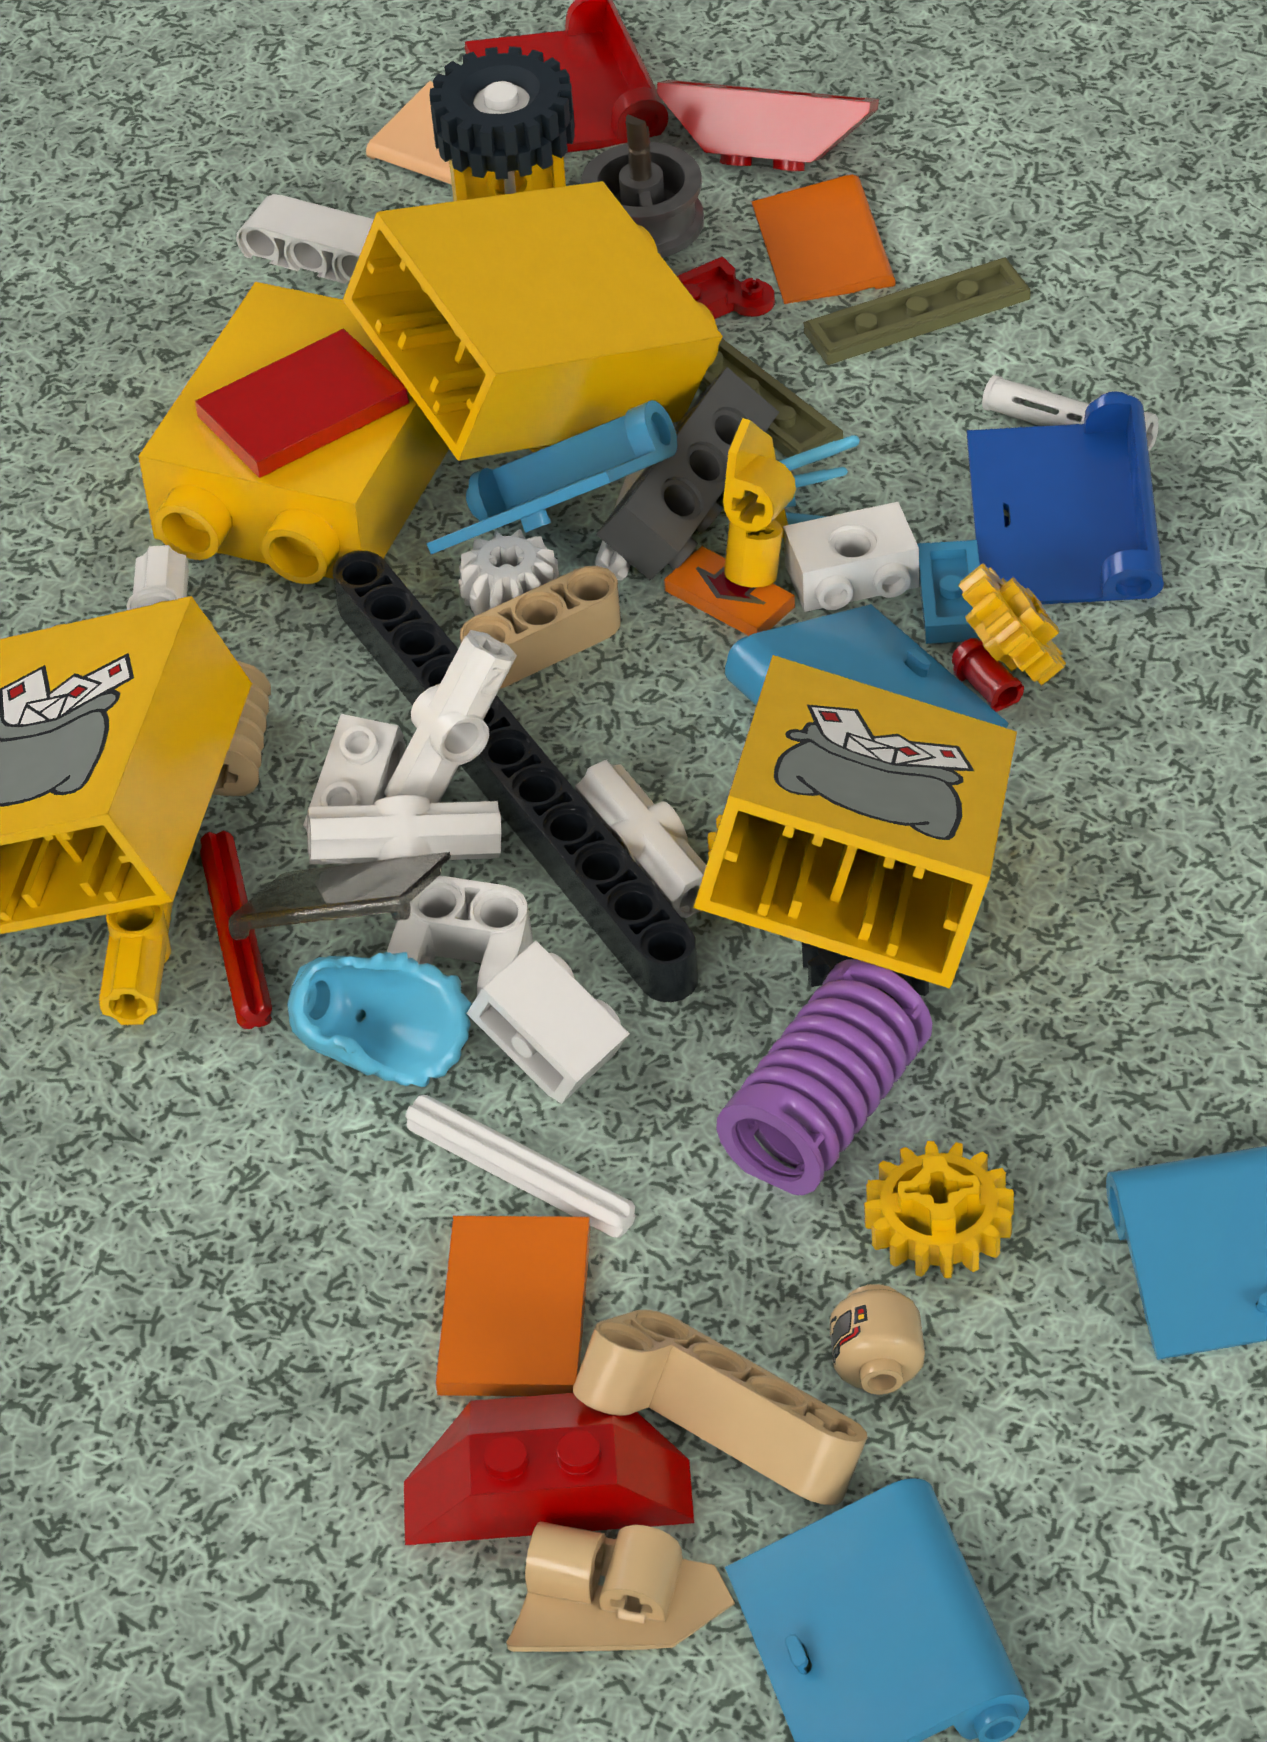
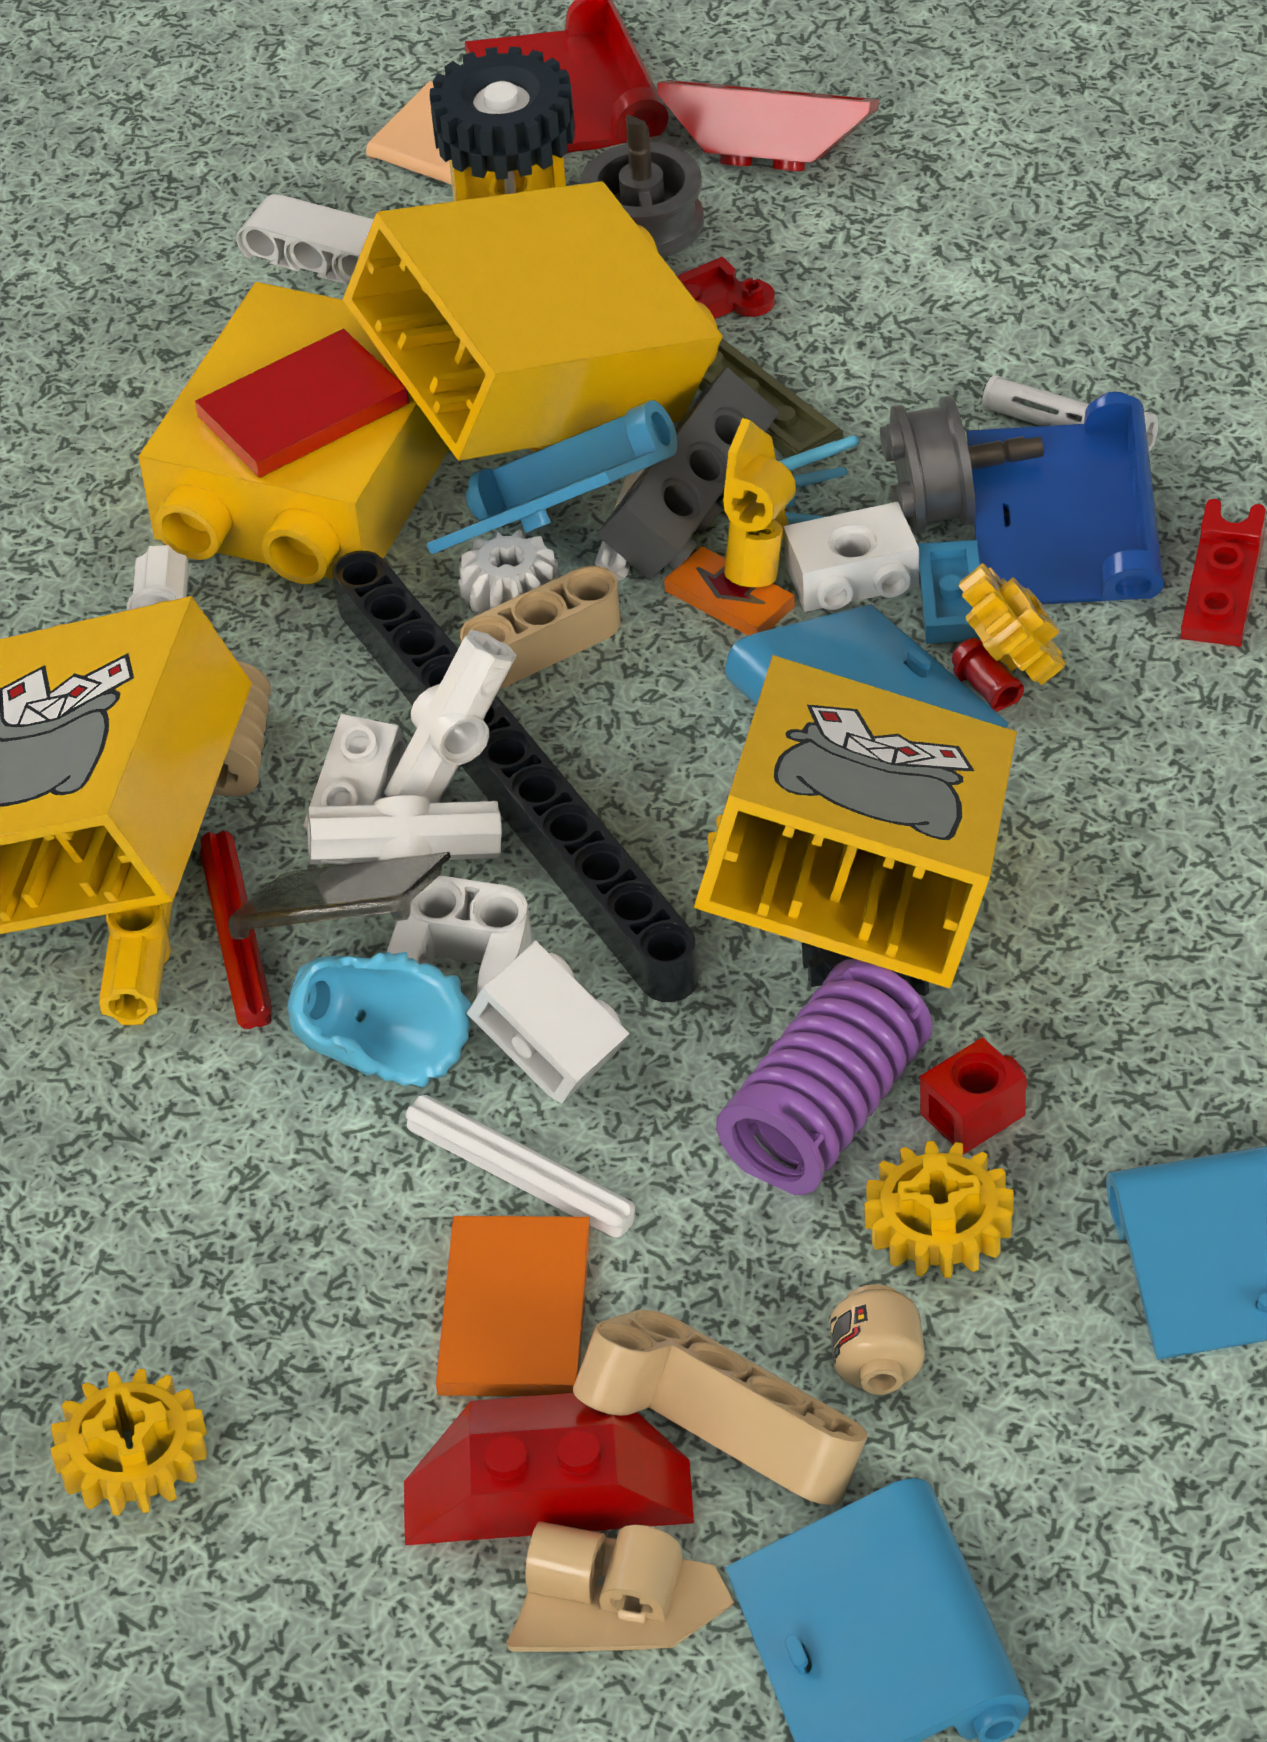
white piece [575,760,706,918] -> none
orange piece [751,174,896,304] -> none
olive tile [803,257,1030,365] -> none
none -> yellow gear [50,1369,207,1516]
none -> flat silver wheel [880,395,1044,535]
none -> red brick [920,1037,1027,1155]
none -> red plate [1181,499,1266,647]

